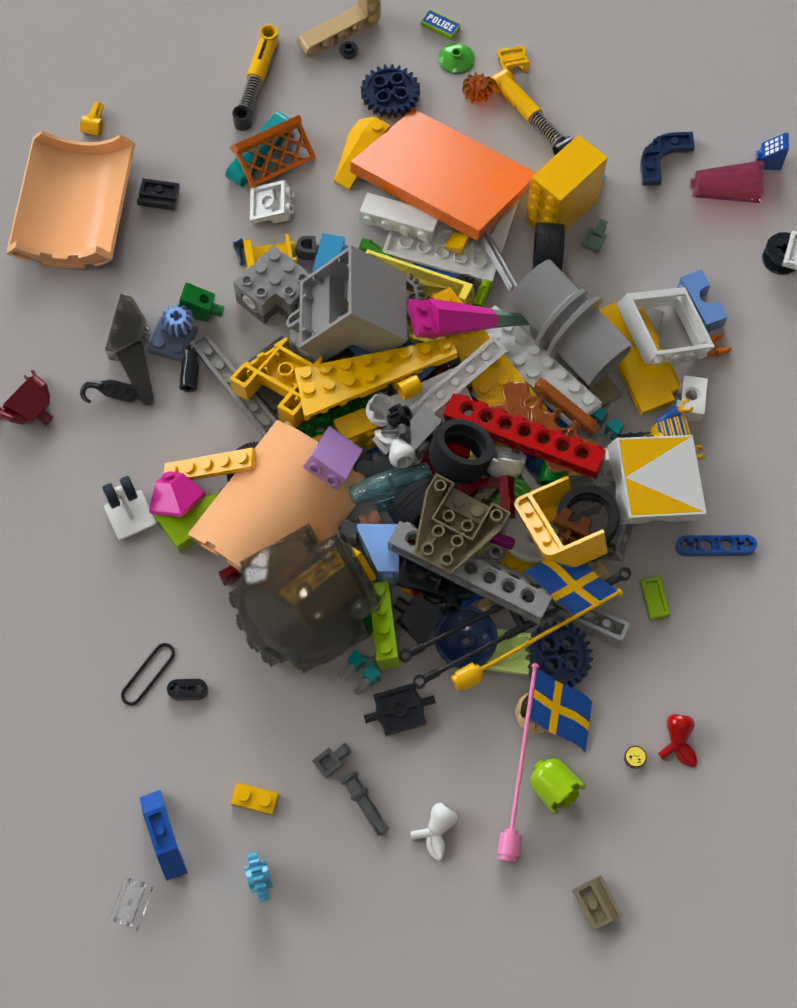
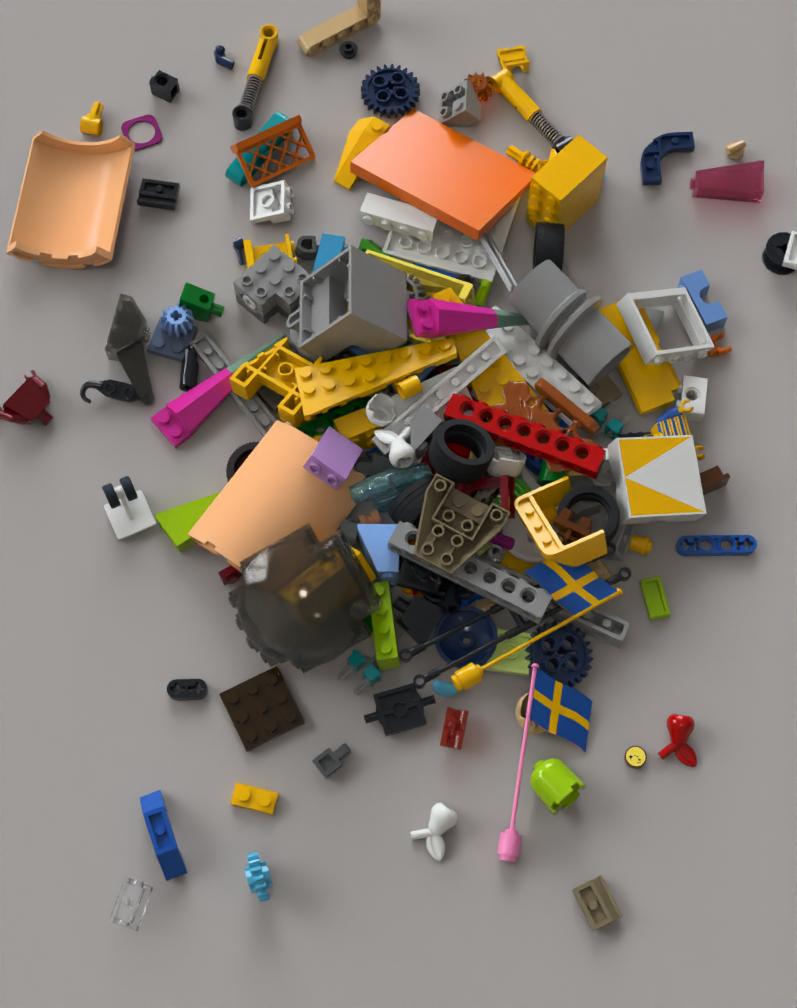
black piece [121,643,175,705] -> none
dark pink slope [149,471,206,517] -> none
yellow plate [164,448,256,481] -> none
dark grey pin [341,771,389,837] -> none
dark grey hand [381,424,410,440] -> none
black gear [387,403,413,428] -> none
tile [421,9,461,40] -> none
bright green dish [438,43,474,74] -> none
yellow slope [444,232,470,255] -> none
sand green plate [581,219,608,253] -> none
blue slope [755,133,789,170] -> none
none -> magenta piece [121,115,162,151]
none -> black brick [149,70,180,103]
none -> dark pink plate [151,333,286,449]
none -> dark blue arm [214,45,235,70]
none -> dark brown plate [219,666,305,752]
none -> medium azure arm [433,680,458,697]
none -> light grey slope [439,80,481,127]
none -> clear red hips [440,707,468,750]
none -> yellow piece [506,145,557,172]
none -> yellow hose [629,534,653,557]
none -> reddish brown panel [699,466,730,495]
none -> tan plate [725,140,746,159]

